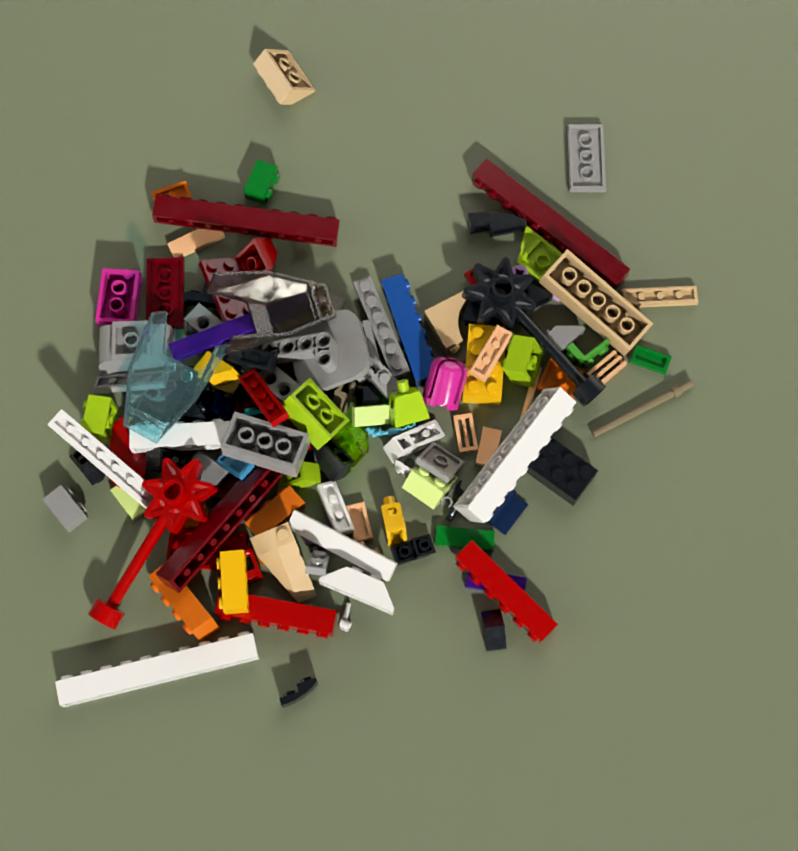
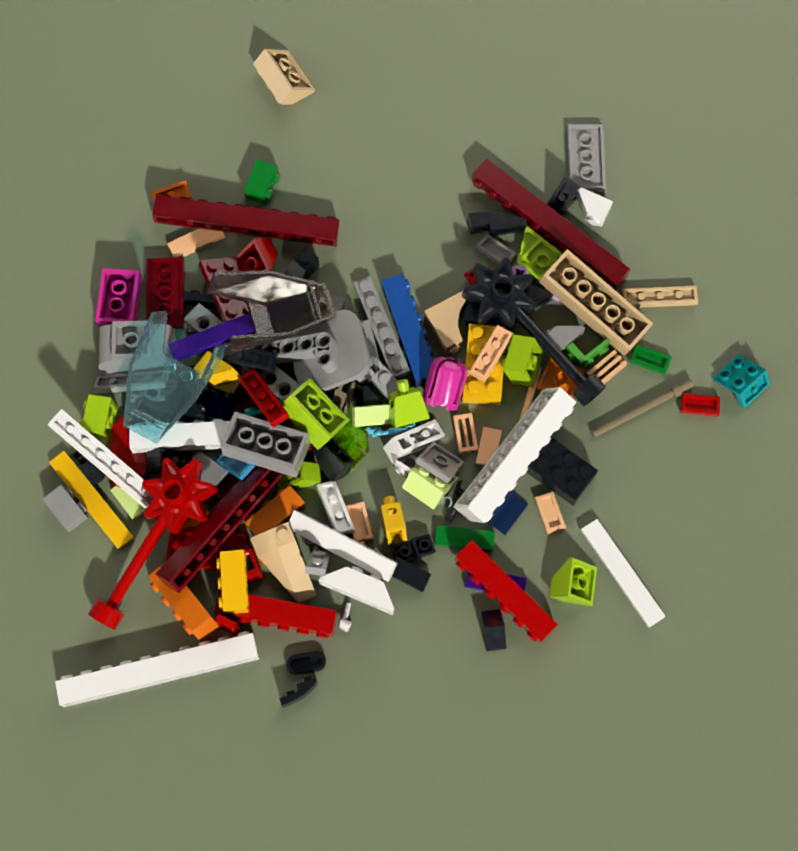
none -> yellow tile [49,451,134,550]
none -> red tile [215,614,240,635]
none -> black slope [281,247,320,291]
none -> black tile [286,651,326,675]
none -> black tile [392,556,431,592]
none -> light grey tile [476,233,517,265]
none -> light nougat tile [534,491,566,535]
none -> black slope [547,176,581,216]
none -> lime slope [549,557,598,606]
none -> white slope [576,187,613,227]
none -> white tile [581,519,666,628]
none -> red tile [680,393,720,417]
none -> teal bracket [713,355,771,409]

